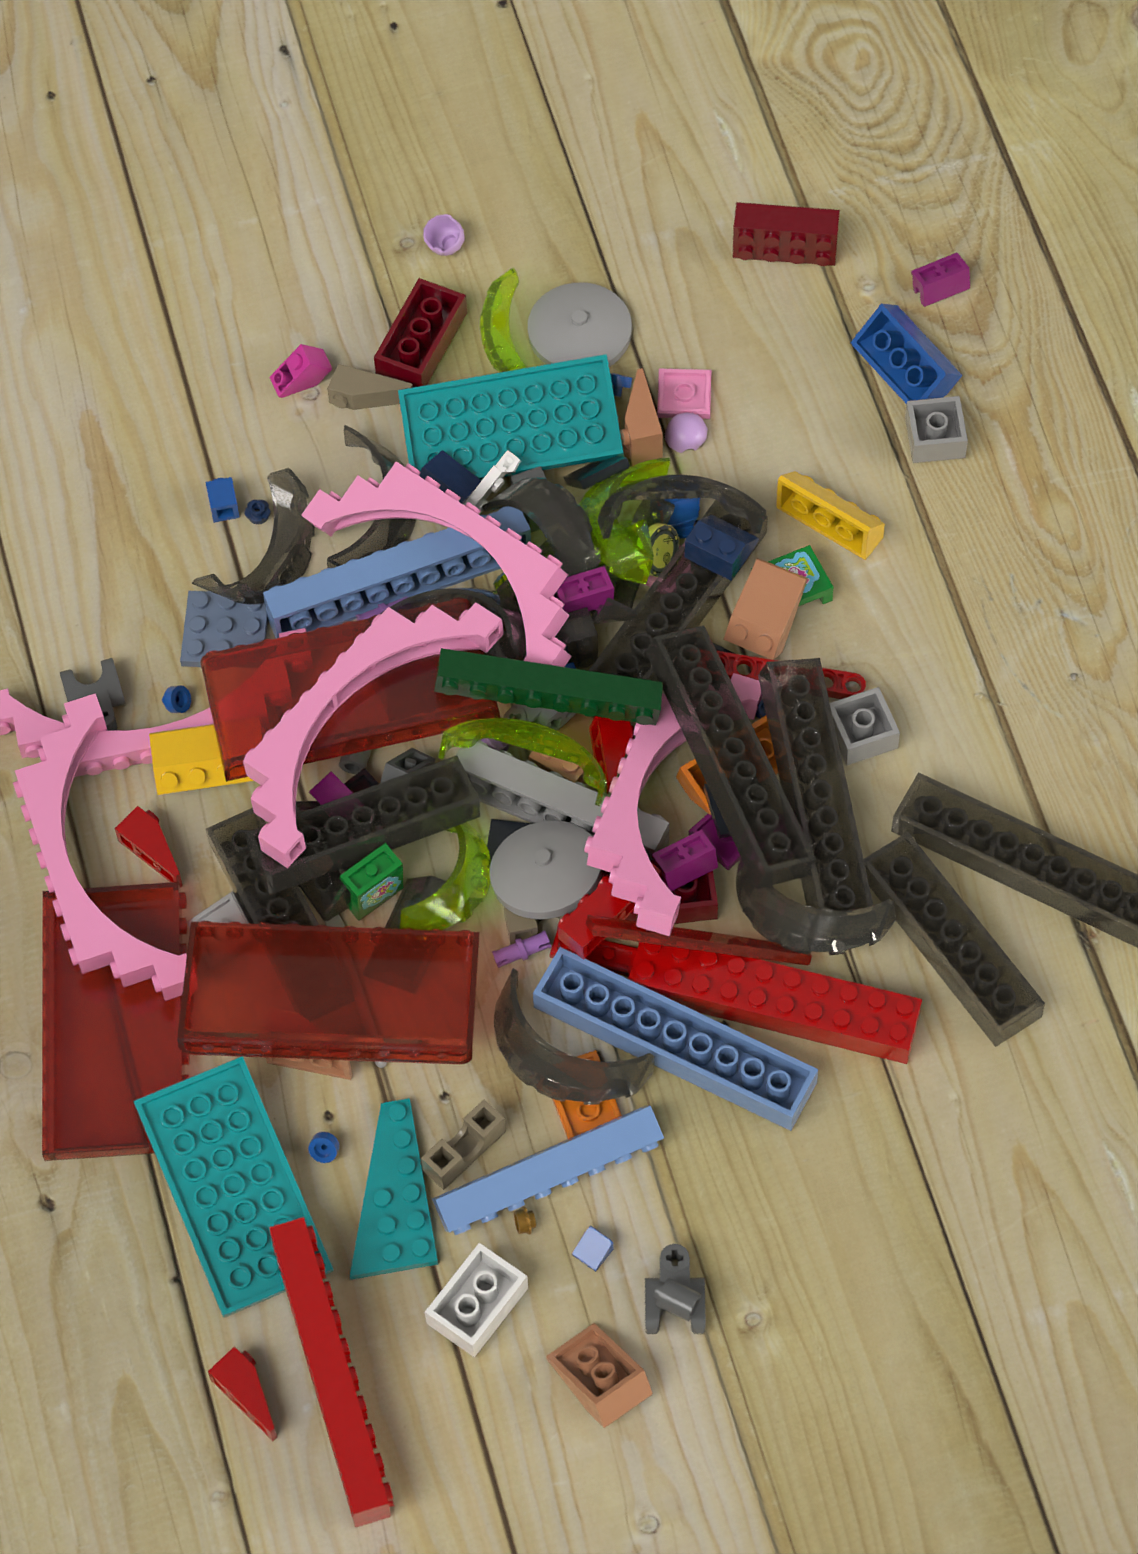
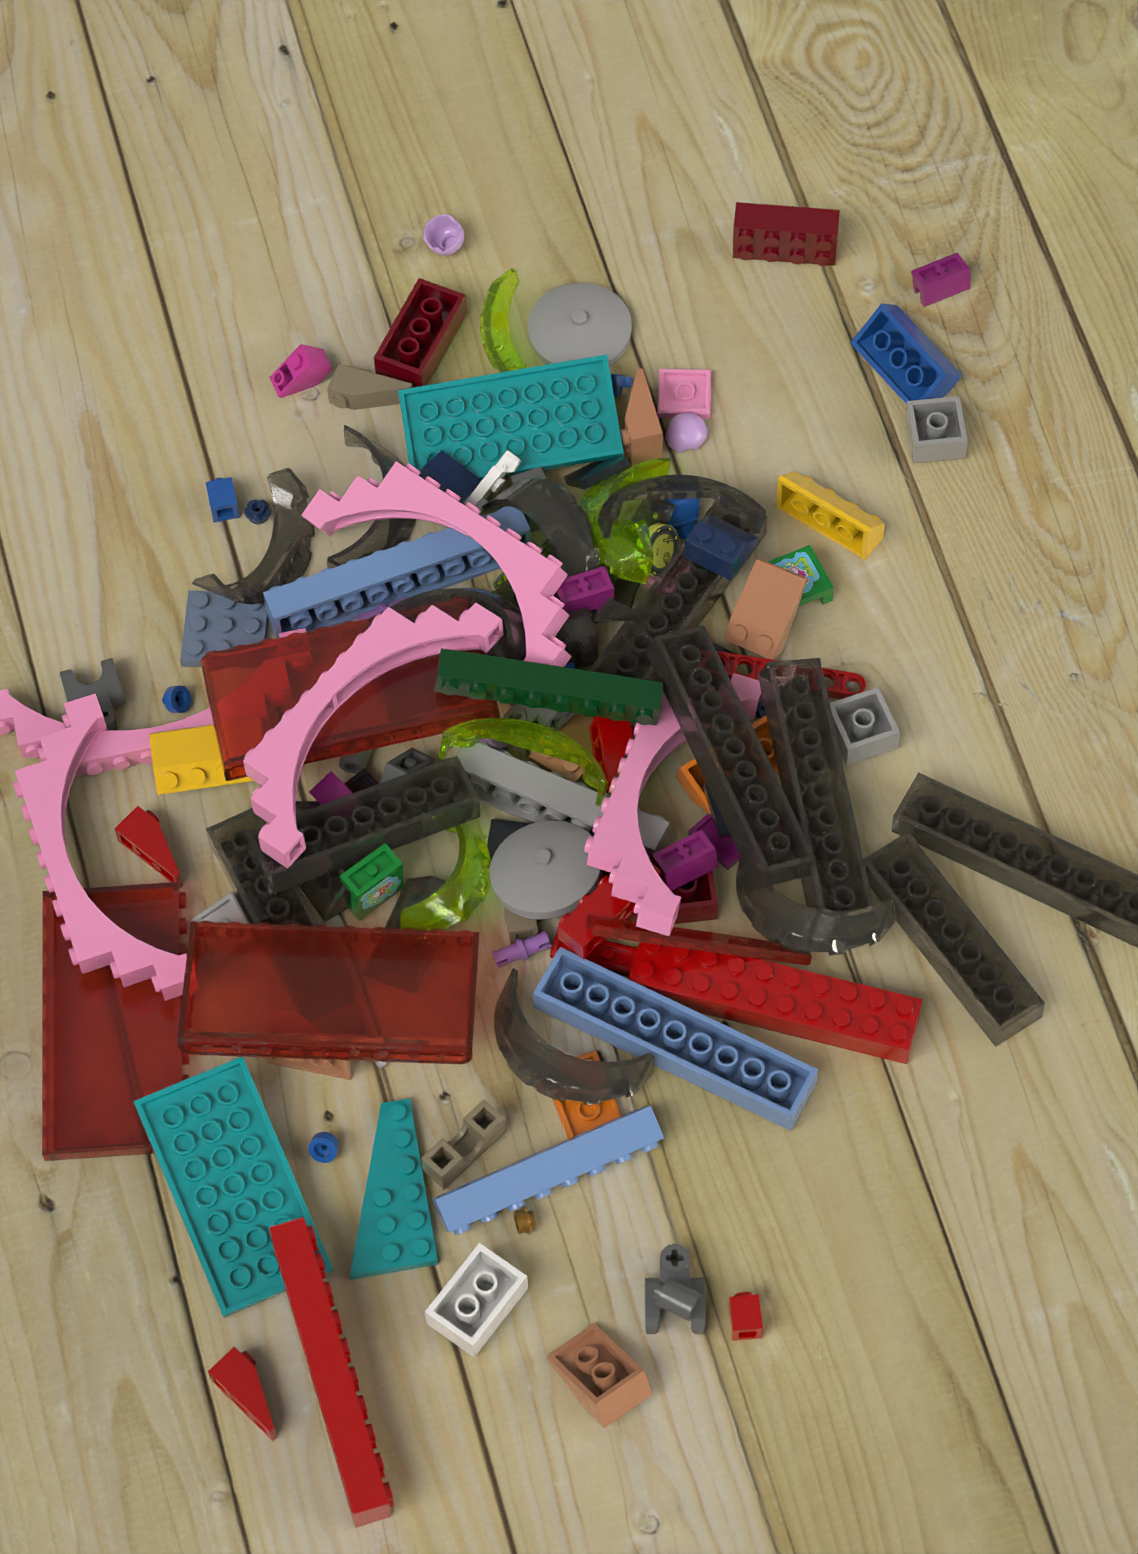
slope [572,1226,614,1272] -> none
none -> red brick [729,1292,763,1341]

